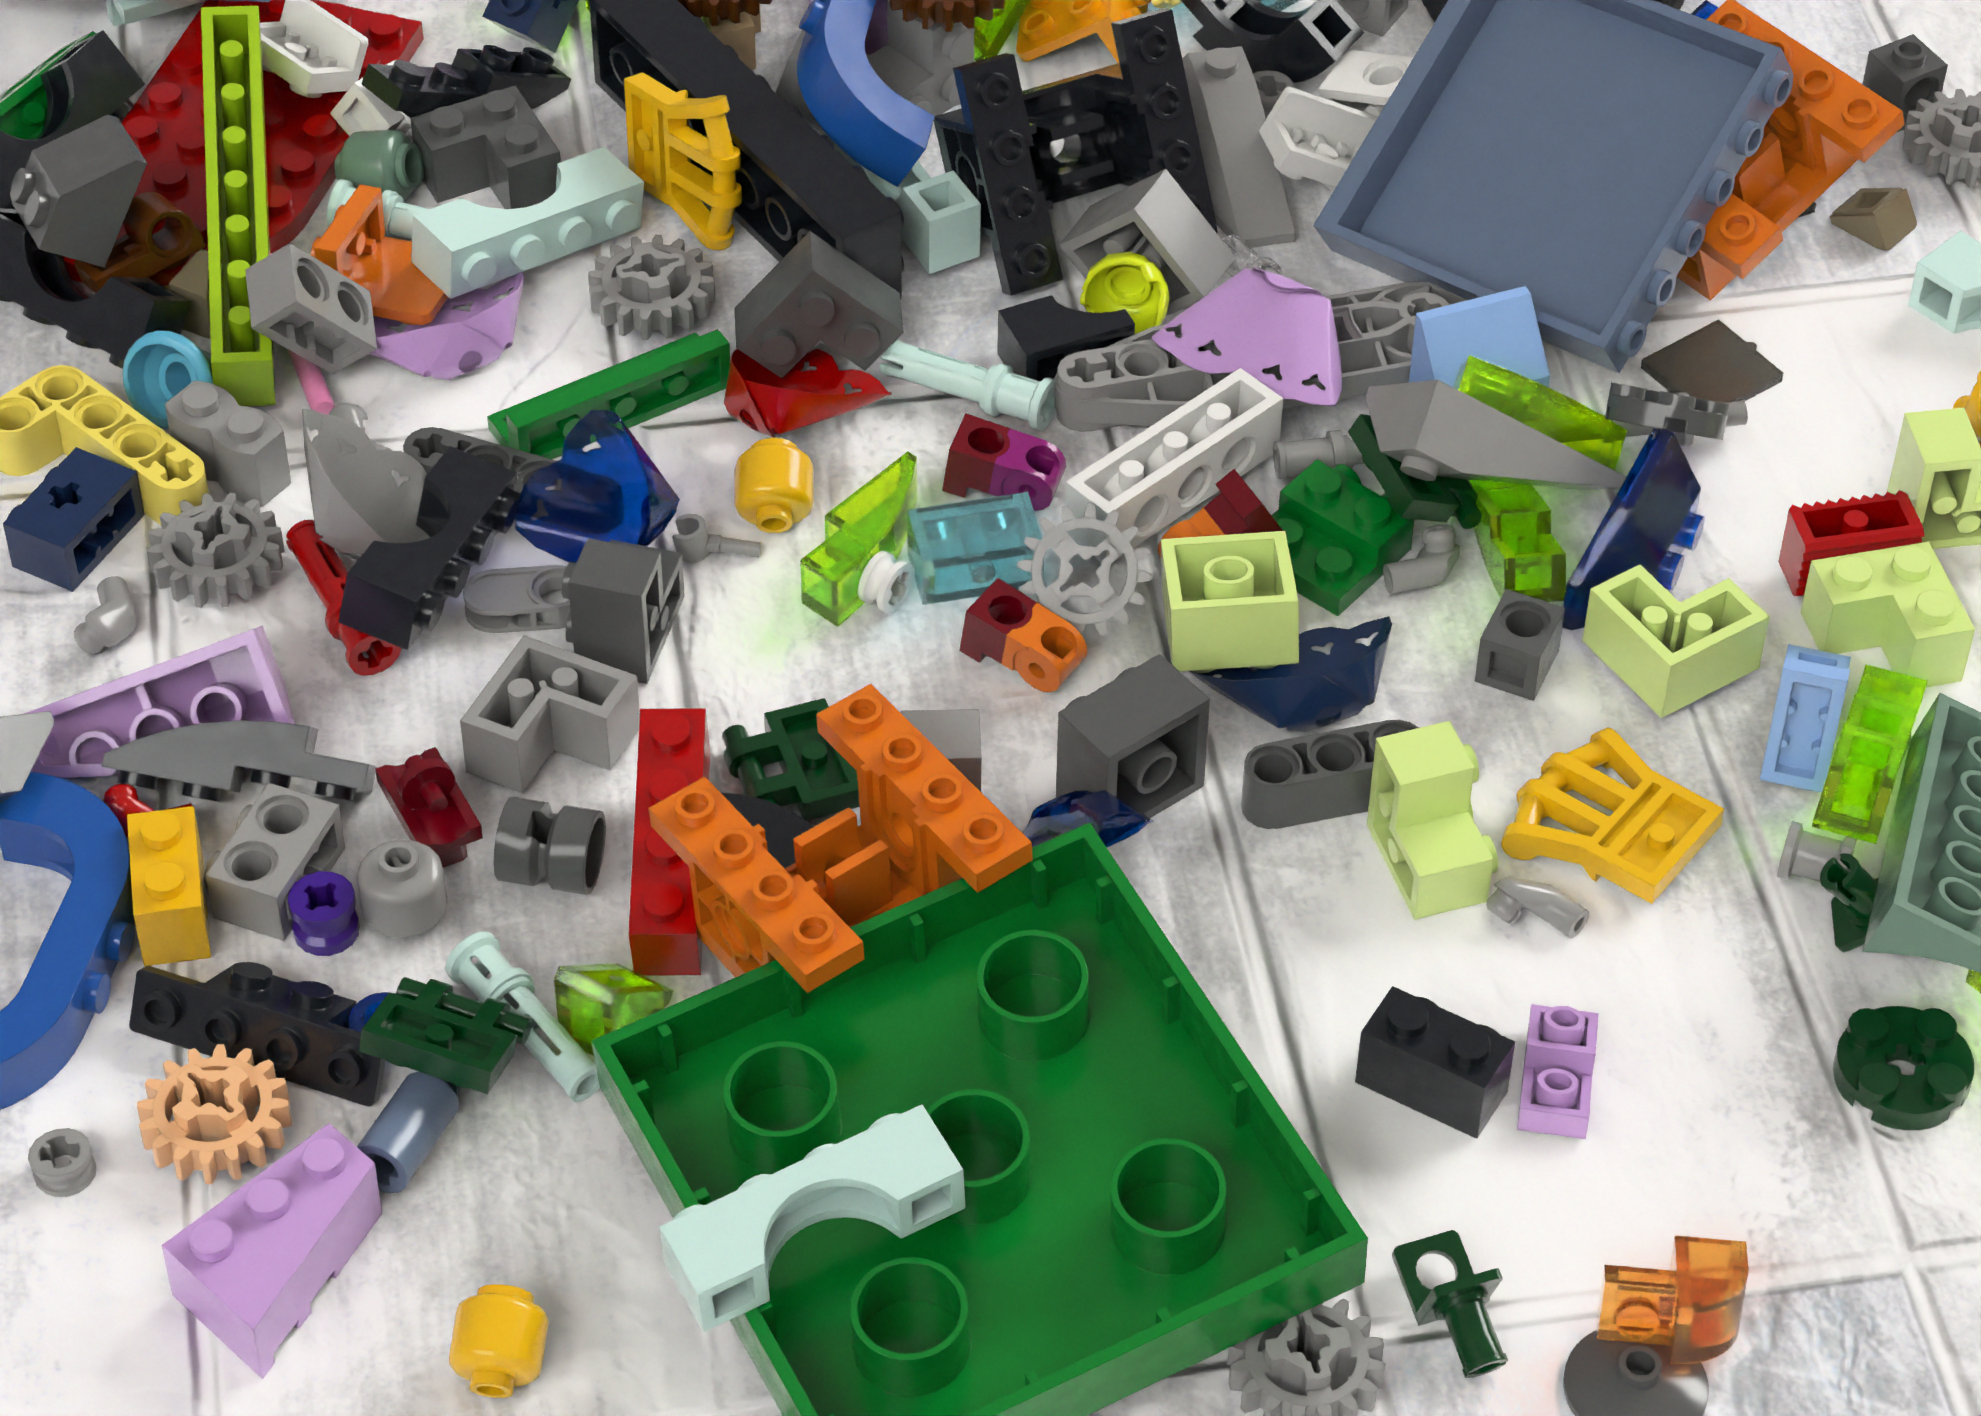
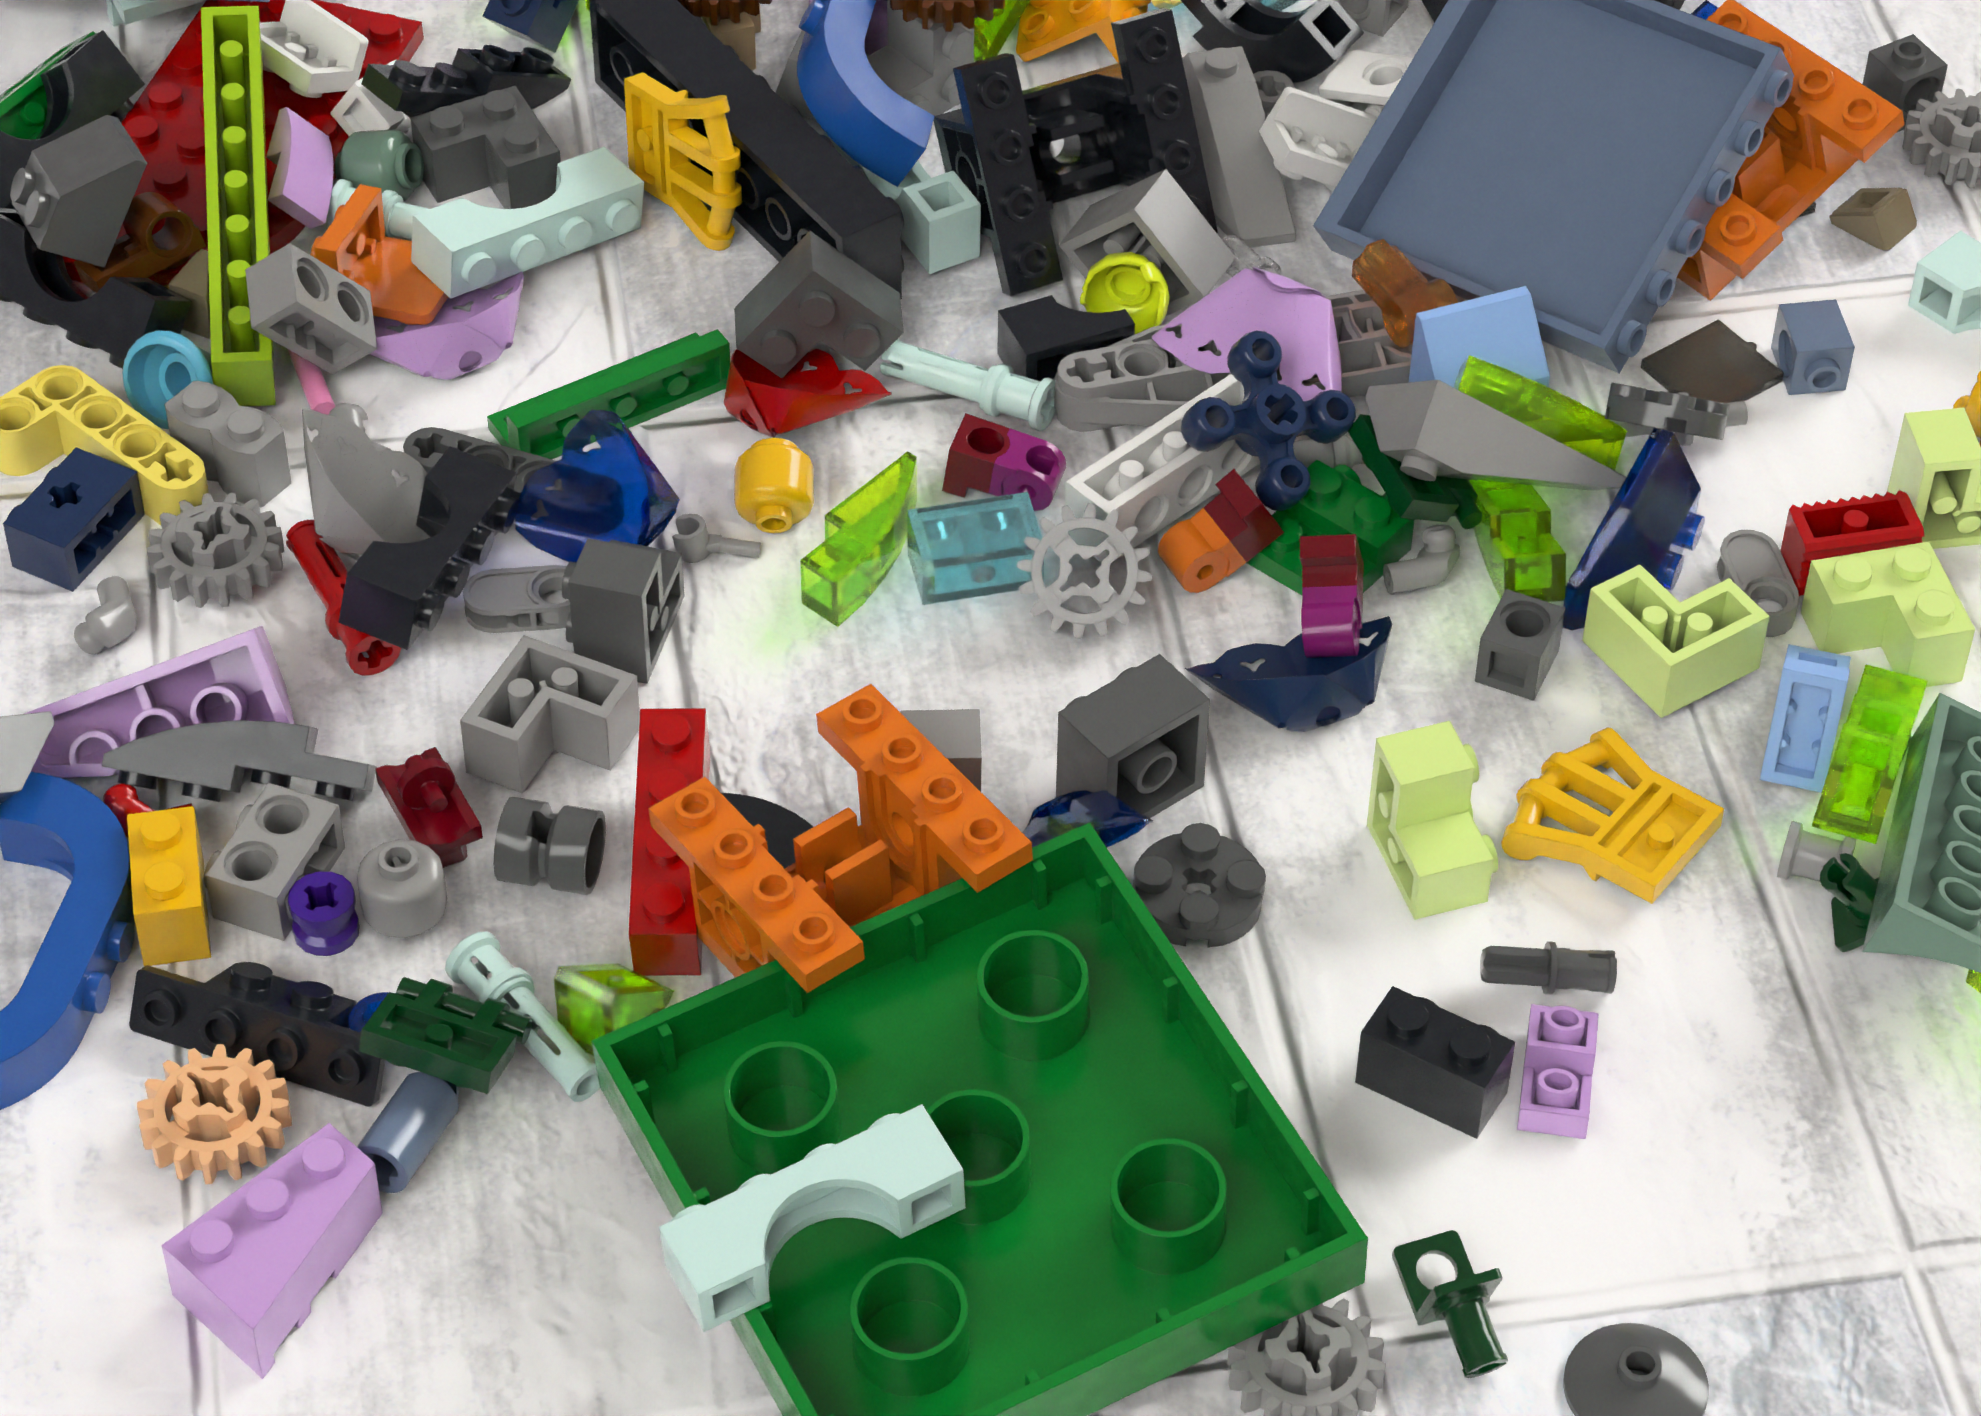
light grey bush [28,1128,97,1197] -> none
yellow head [449,1284,549,1398] -> none
light grey gear [588,235,716,340] -> none
dark green plate [722,698,860,821] -> none
white bush [858,551,915,614] -> none
leg [959,578,1088,693] -> none
yellowish green brick [1161,531,1299,673] -> none
dark grey beam [1241,720,1419,829] -> none
light grey arm [1486,876,1590,938] -> none
clear orange brick [1597,1235,1749,1364] -> none
dark green plate [1833,1006,1974,1130] -> none
none -> lavender slope [266,107,334,229]
none -> dark grey plate [1133,823,1266,947]
none -> dark blue gear [1181,330,1356,511]
none -> leg [1300,534,1364,658]
none -> clear orange piece [1352,239,1458,348]
none -> dark grey axle [1480,941,1617,995]
none -> light grey piece [1717,530,1799,637]
none -> sand blue brick [1771,299,1855,395]

